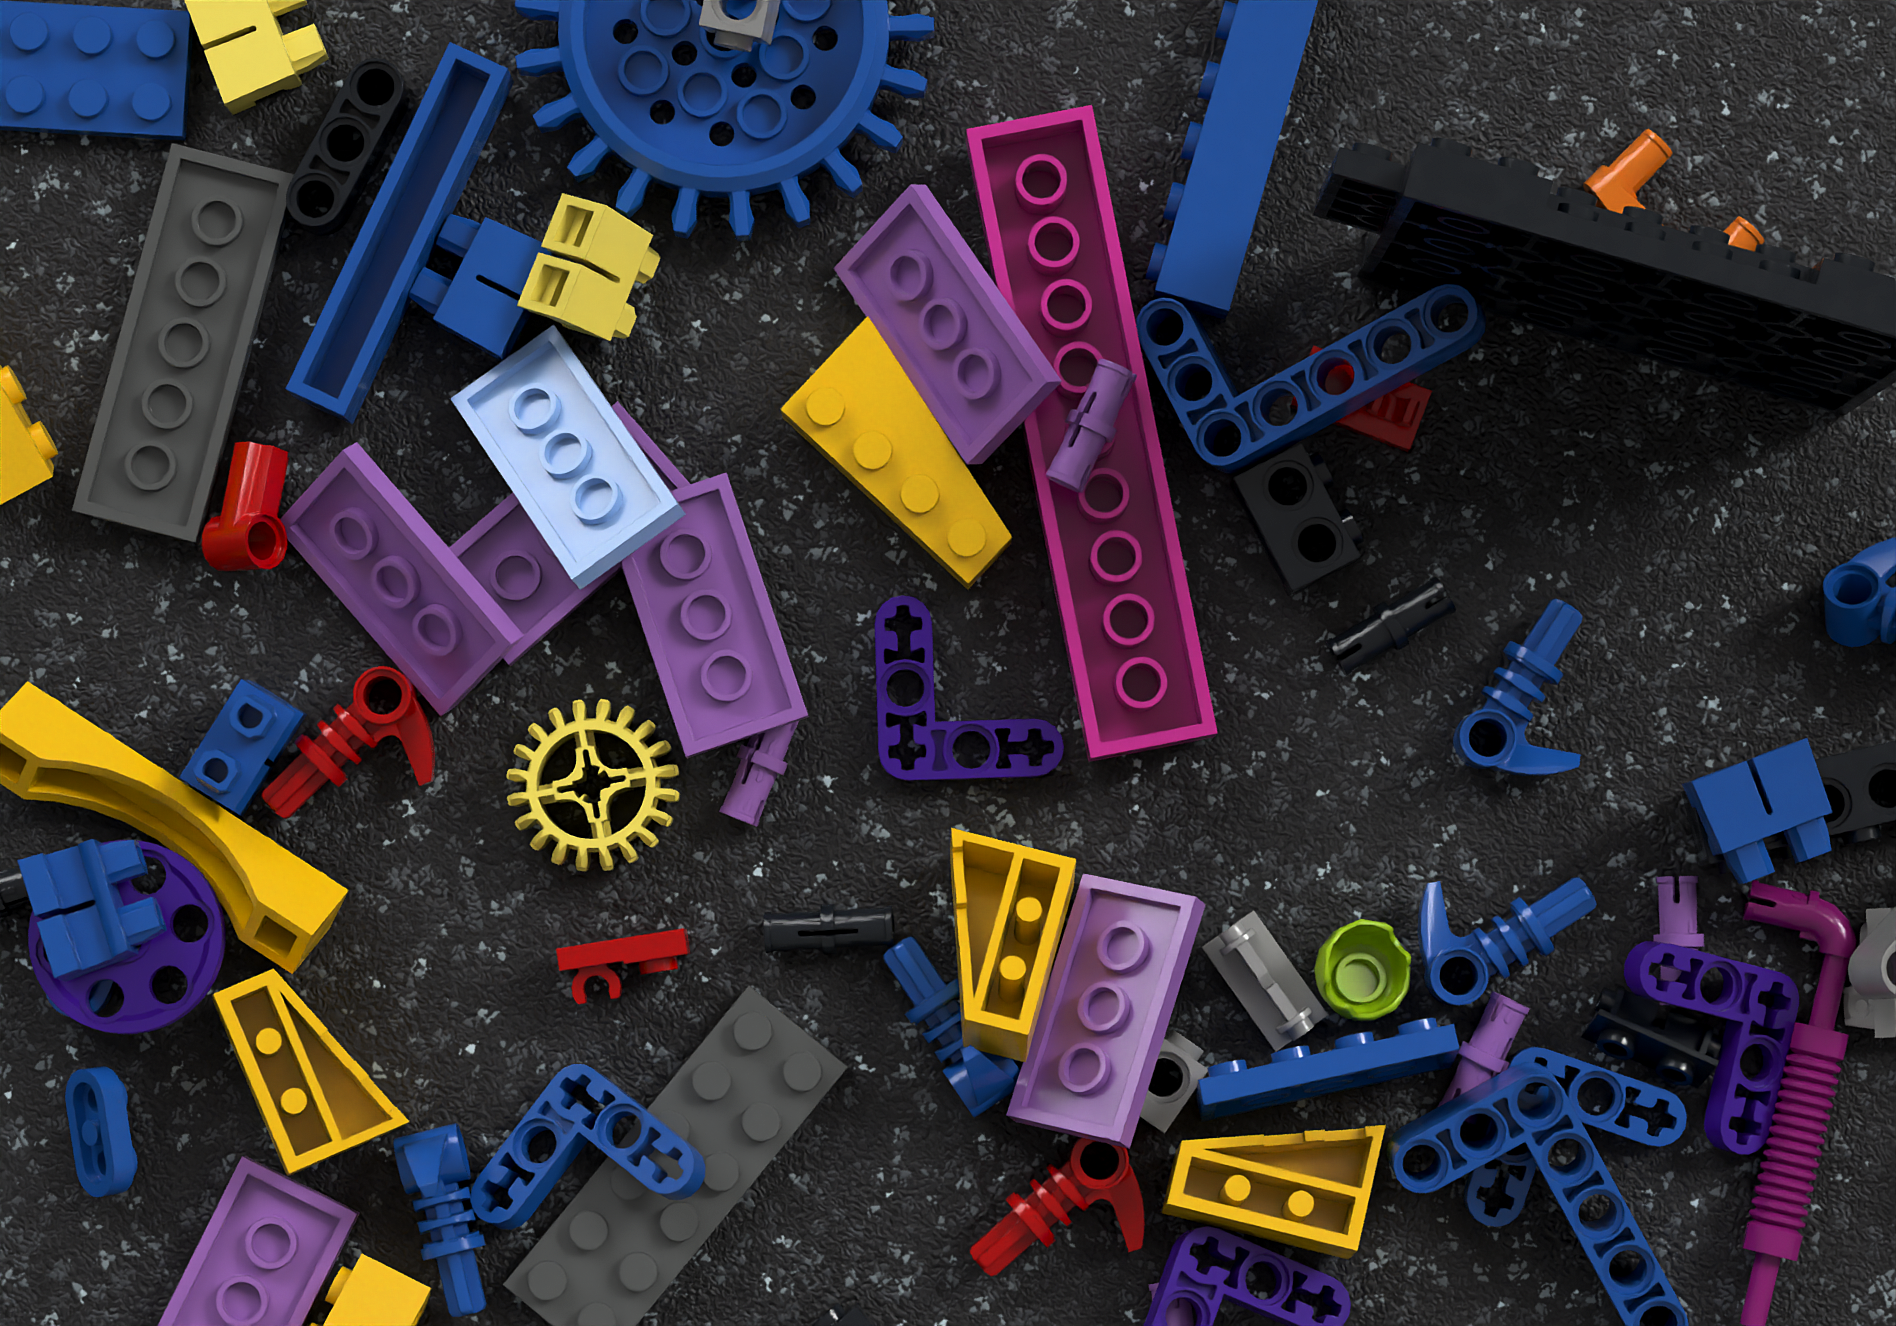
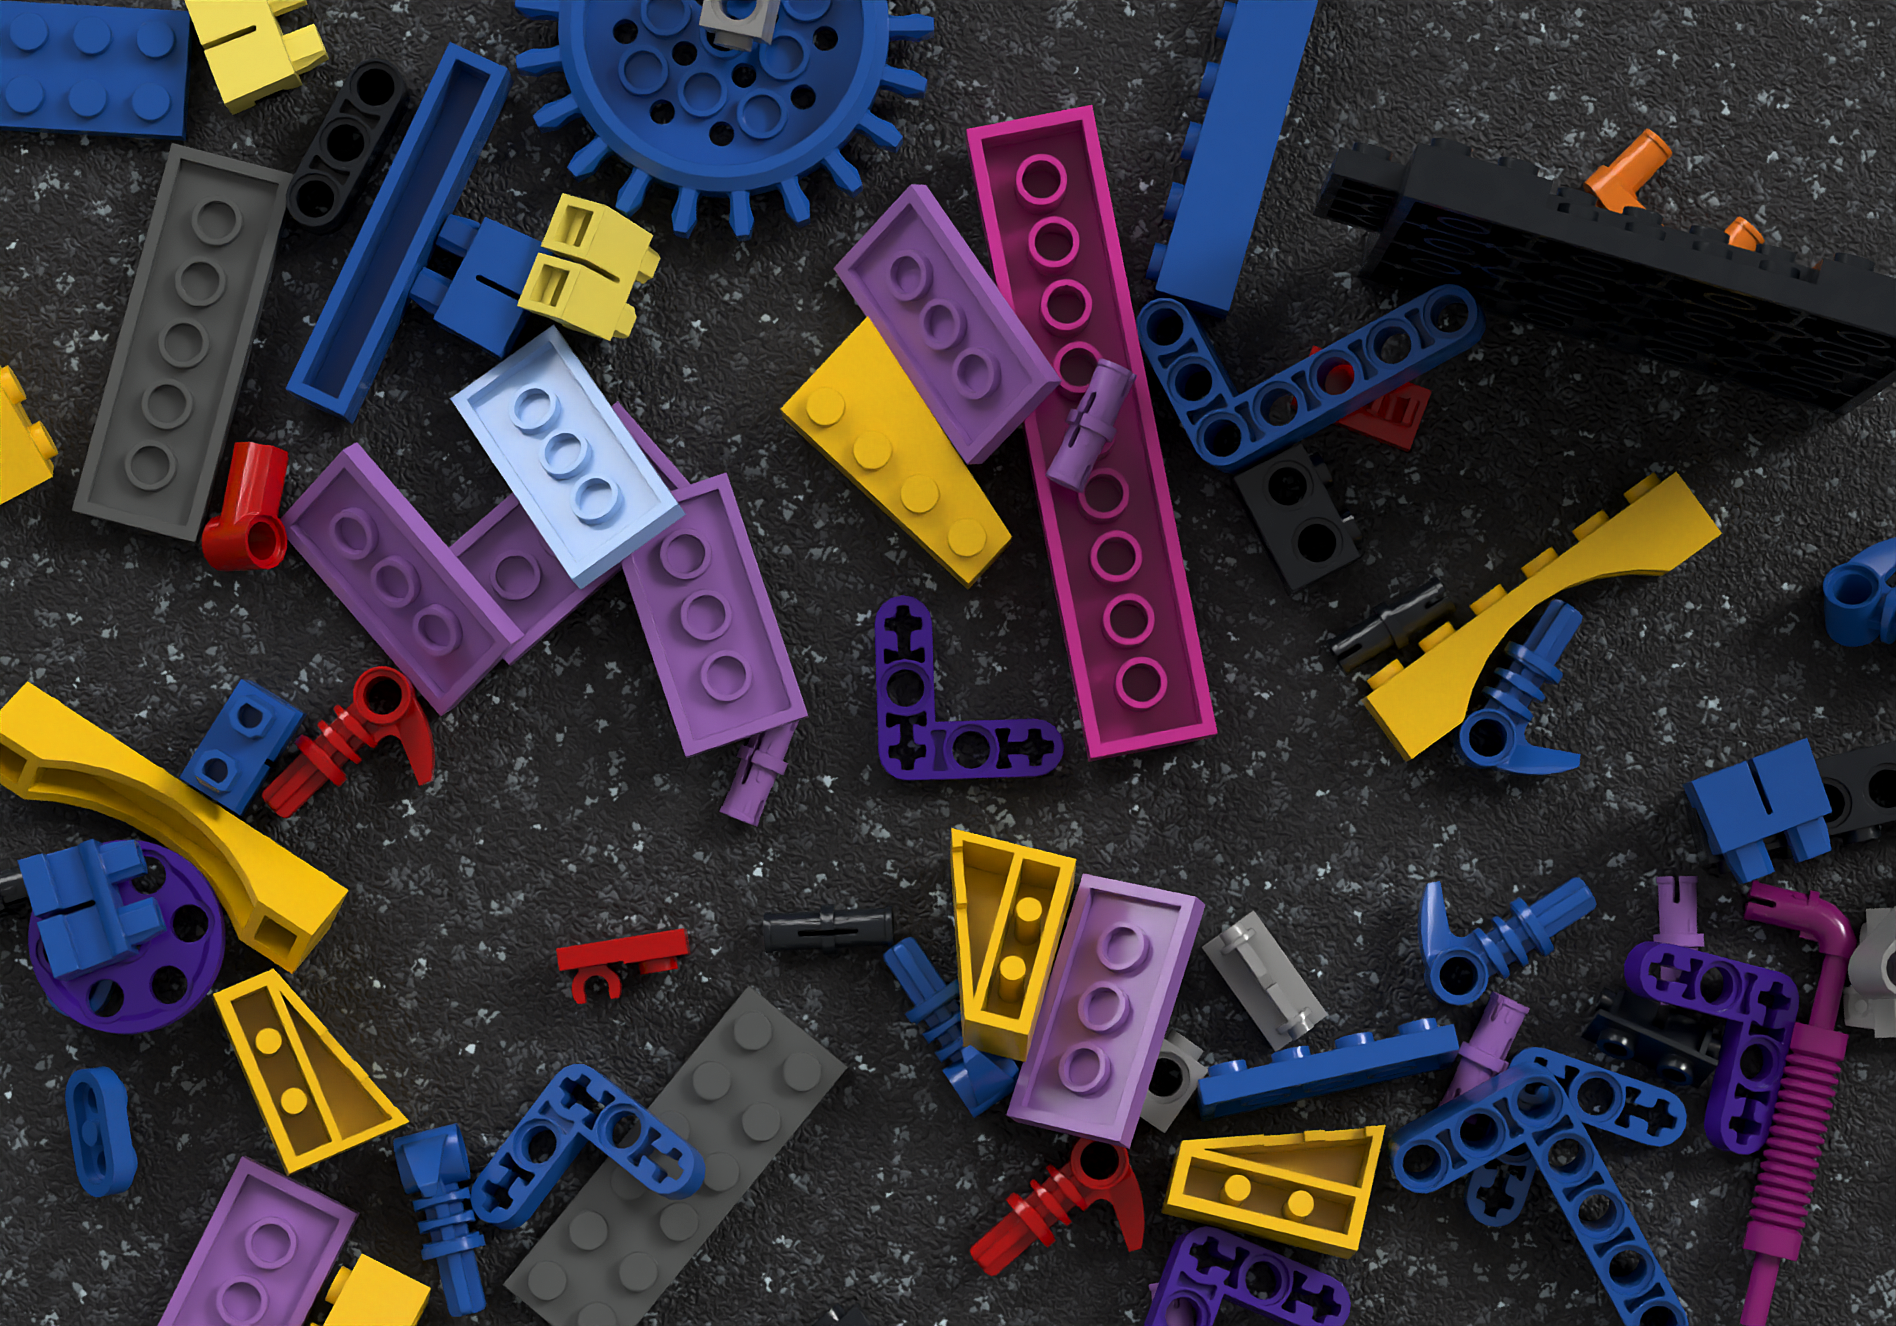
light yellow gear [507,699,680,872] -> none
lime hair [1314,919,1411,1021] -> none
none -> yellow arch [1361,471,1722,762]

